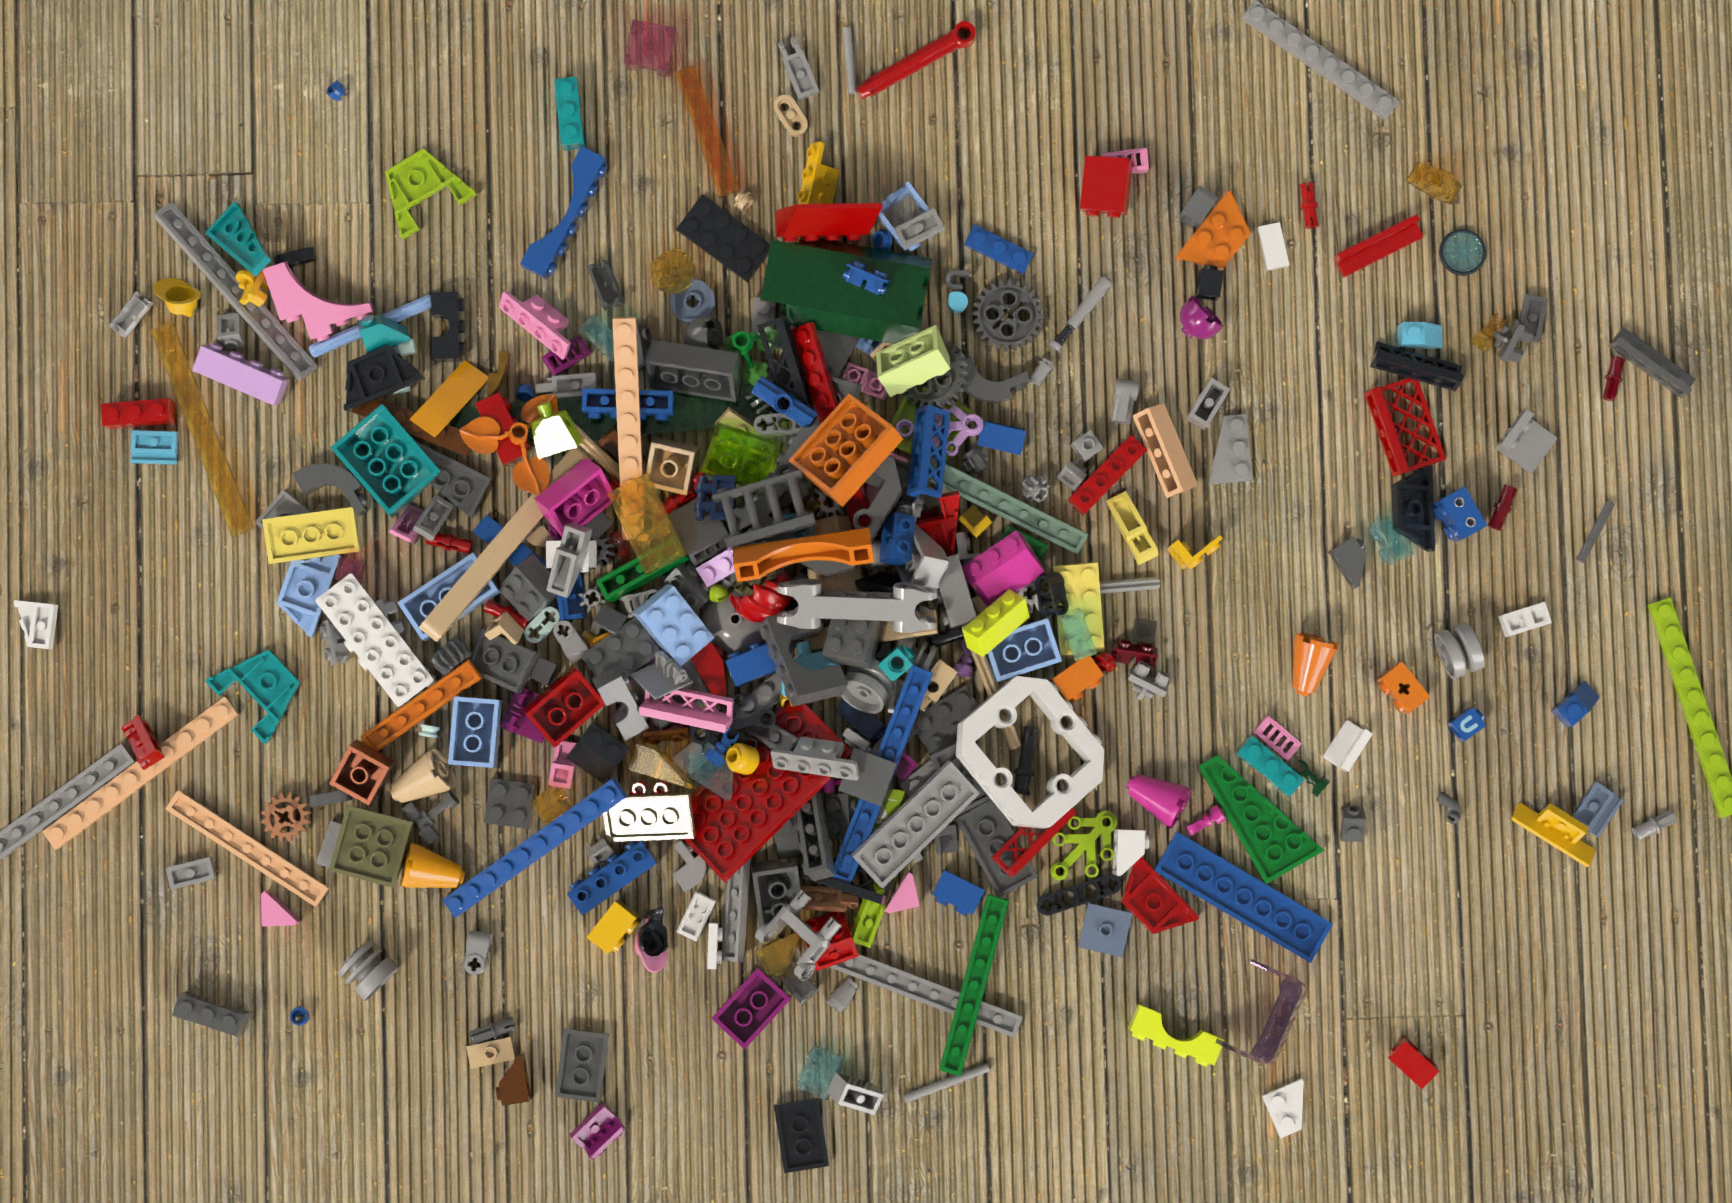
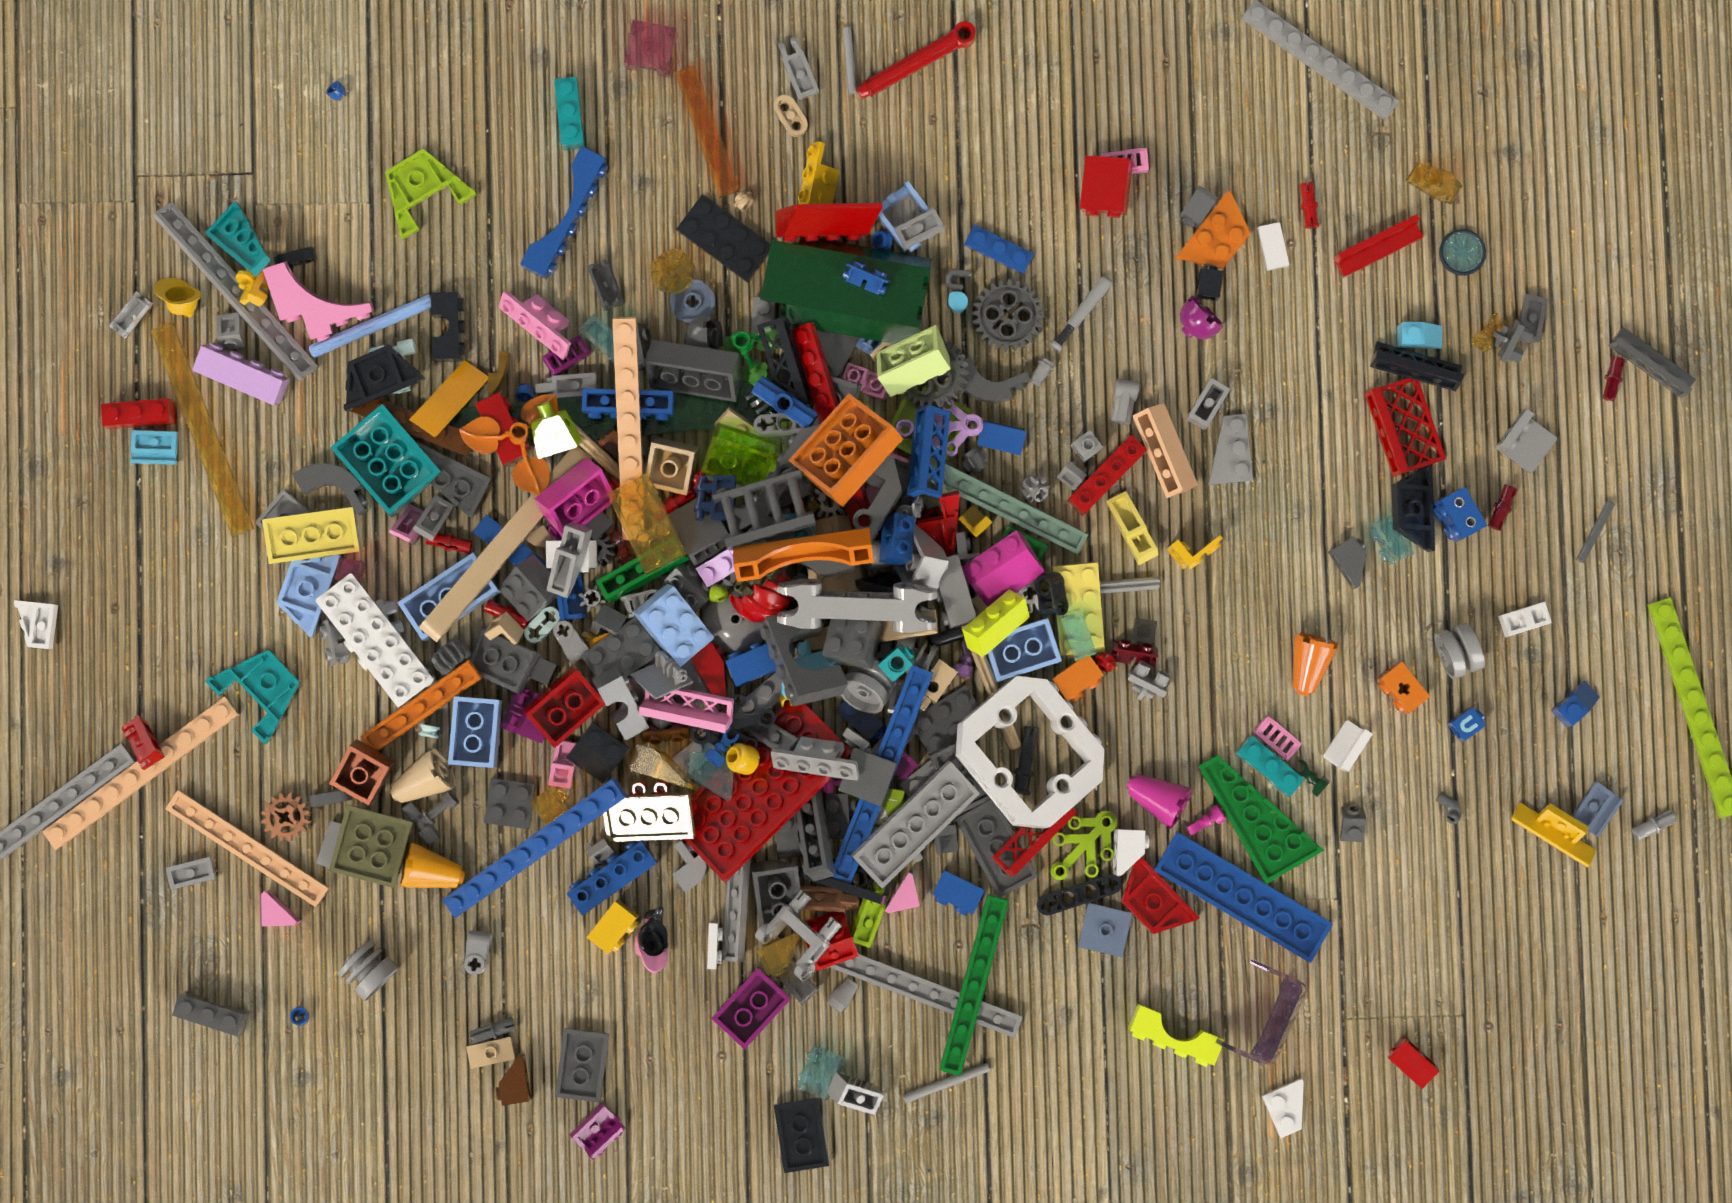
teal slope [357,315,411,353] -> none
white plate [676,891,717,942] -> none

